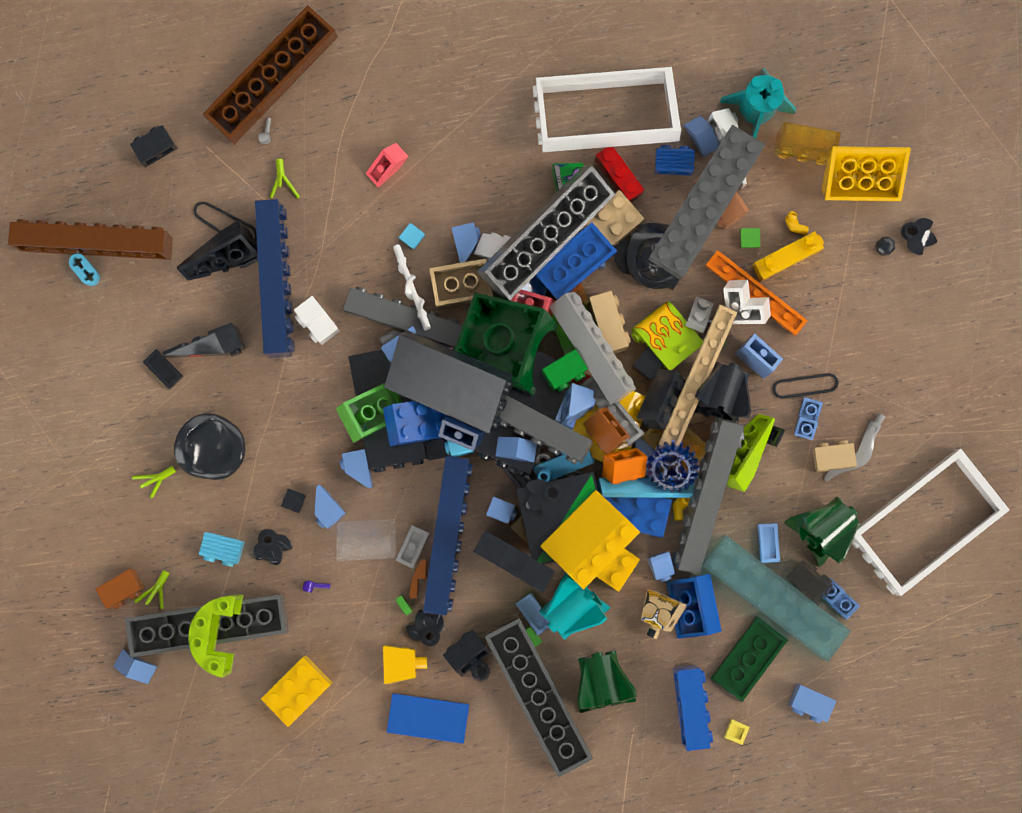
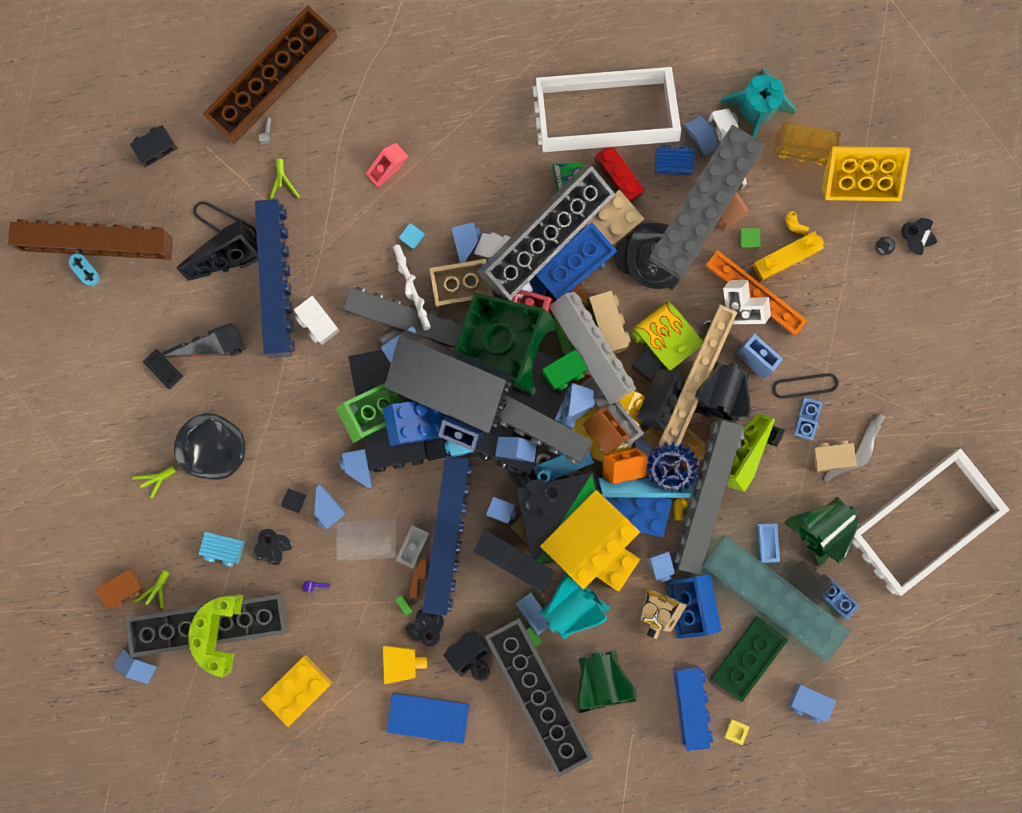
light grey plate [685,296,714,333] -> none

